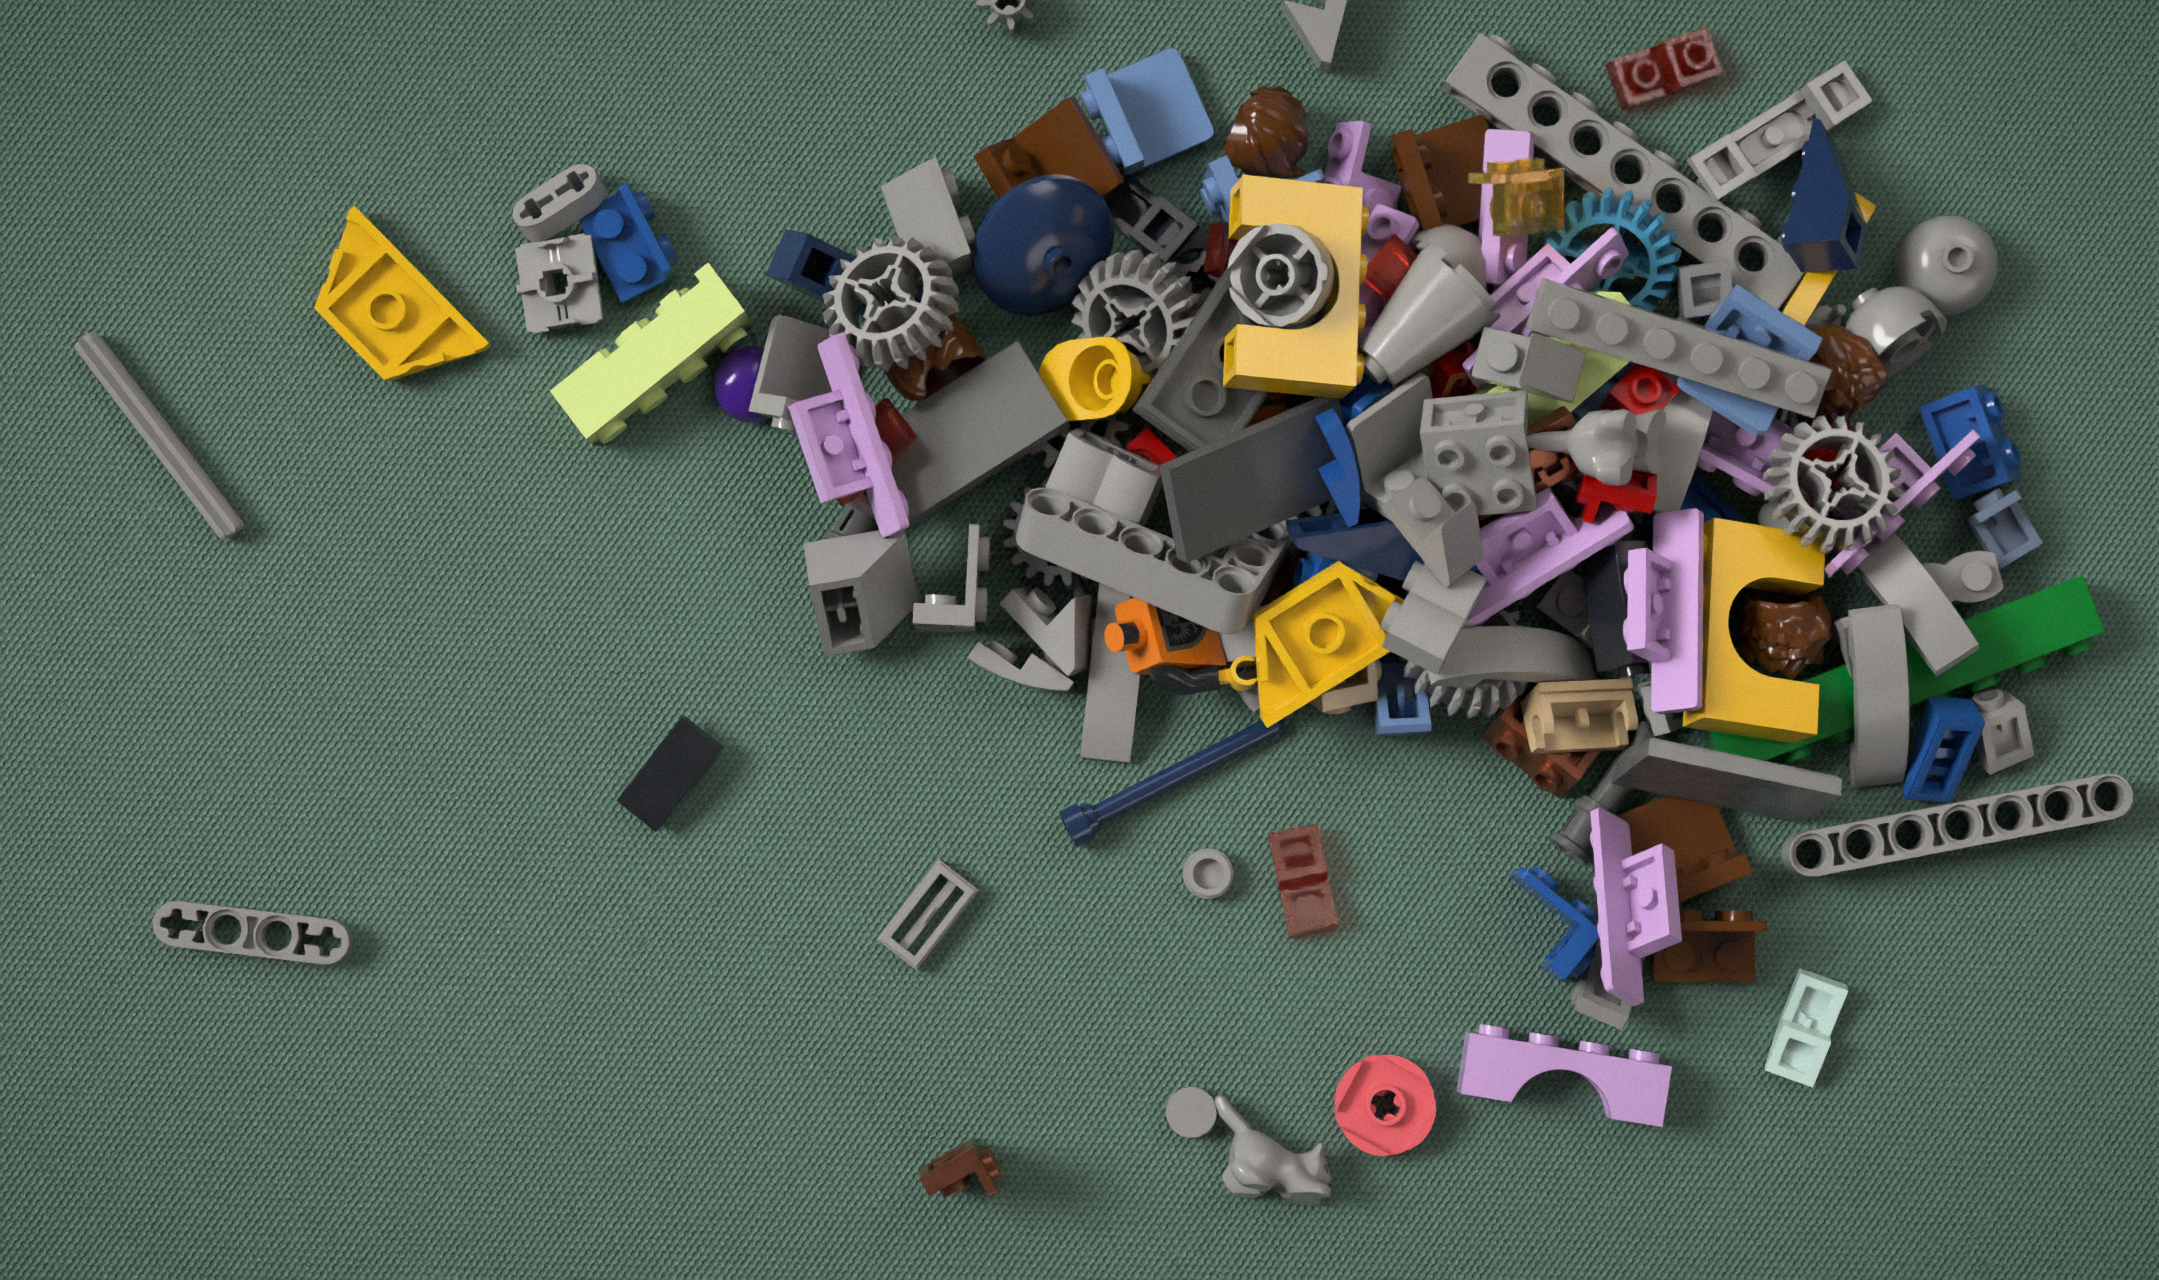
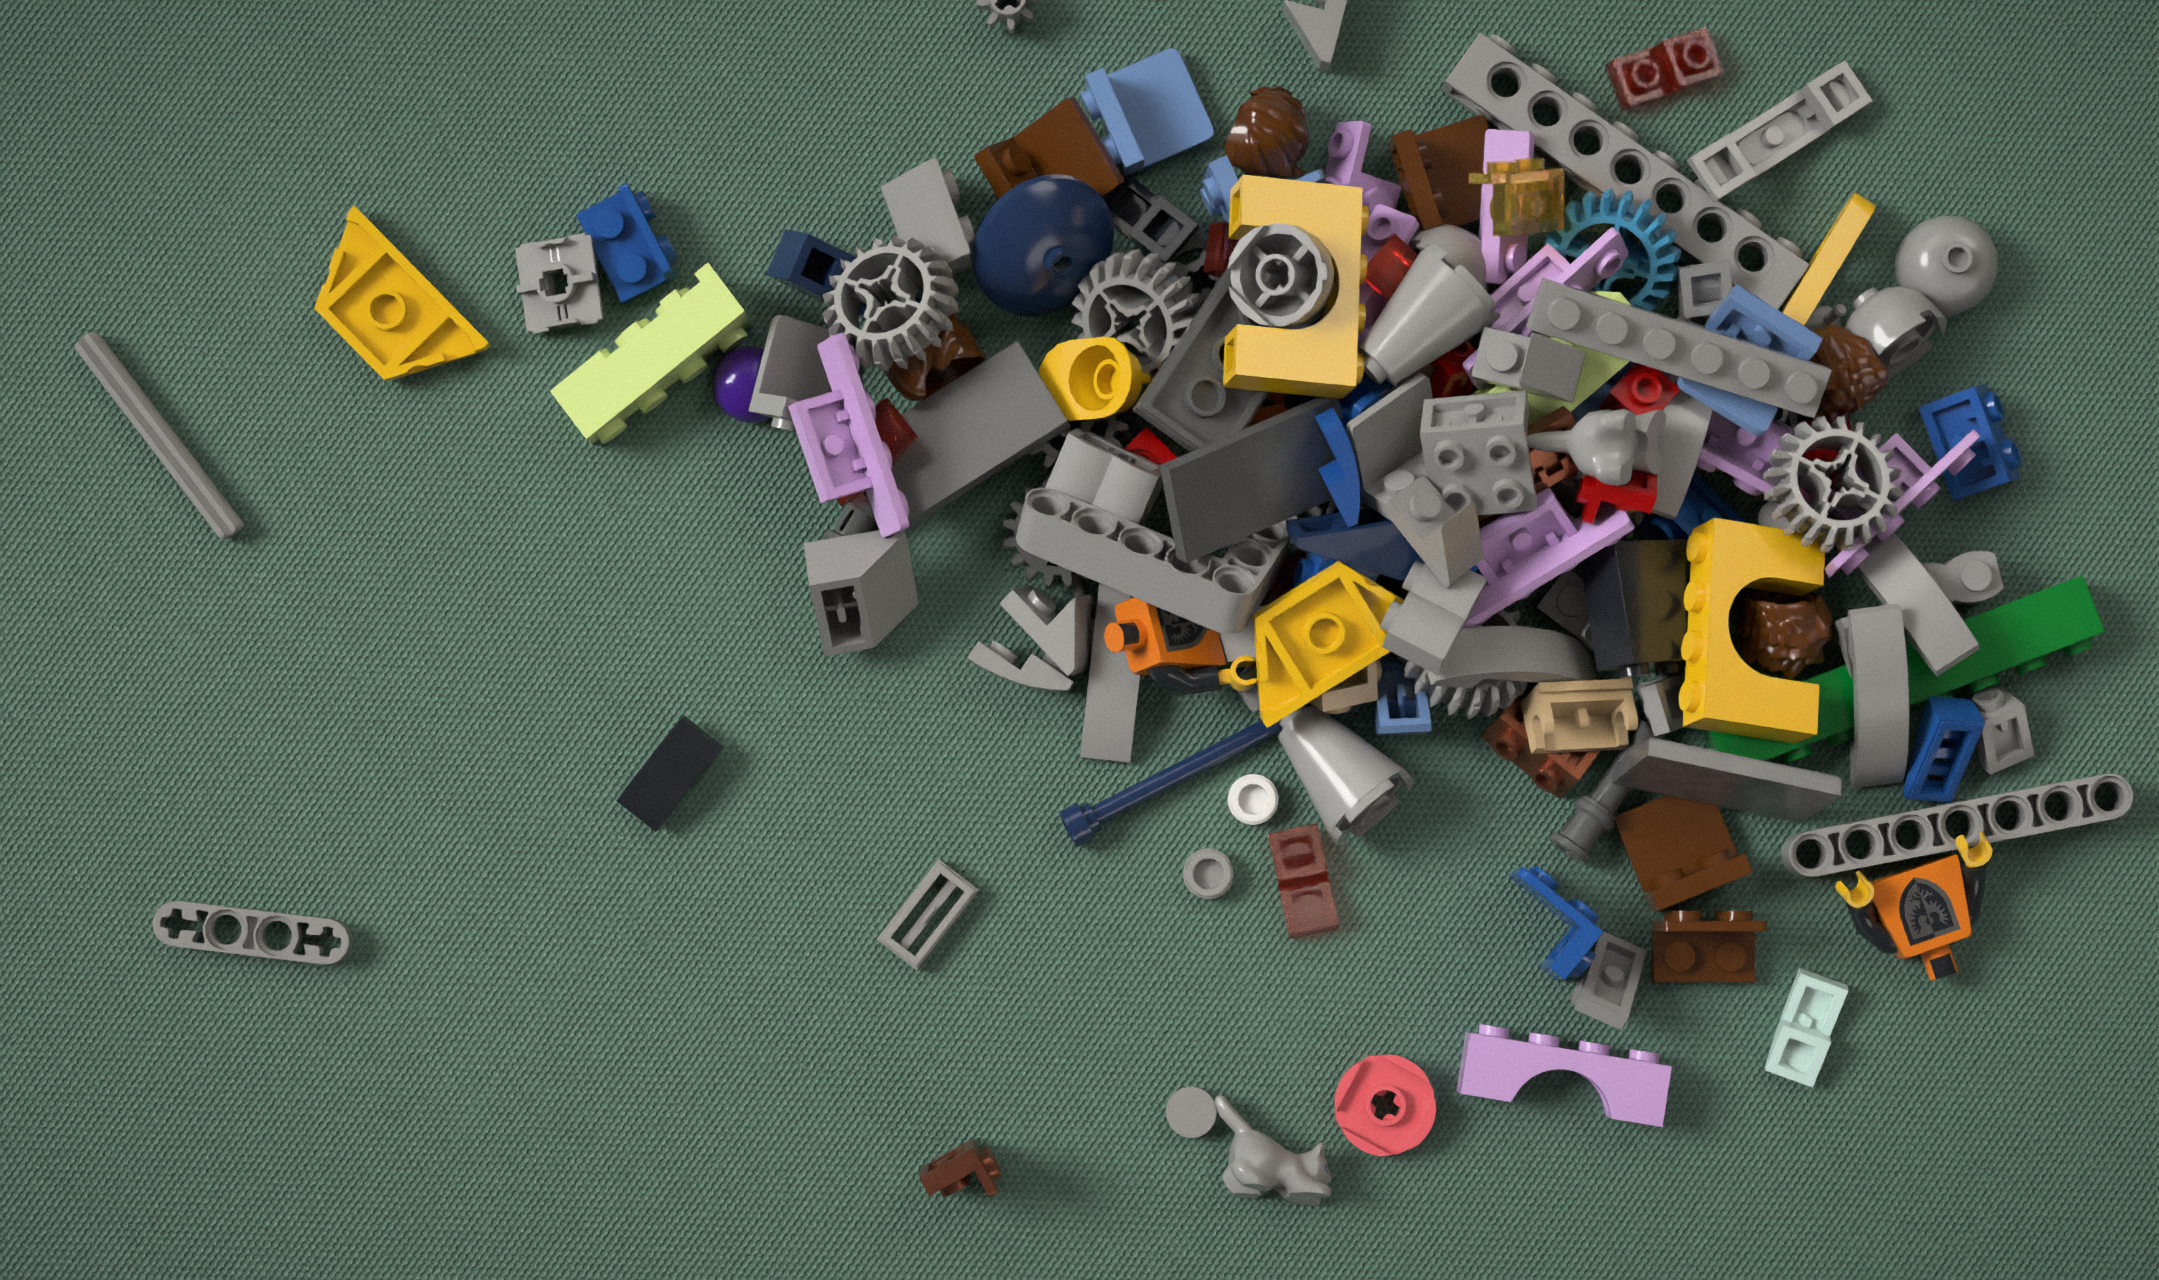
light grey beam [512,164,606,242] -> none
light grey bracket [913,524,990,634] -> none
lavender bracket [1590,807,1682,1006] -> none
lavender bracket [1623,508,1704,714] -> none
dark blue slope [1781,119,1867,273] -> none
sand blue bracket [1965,488,2043,569] -> none
none -> white tile [1227,774,1278,825]
none -> light grey cone [1278,705,1415,846]
none -> torso [1835,832,1993,981]

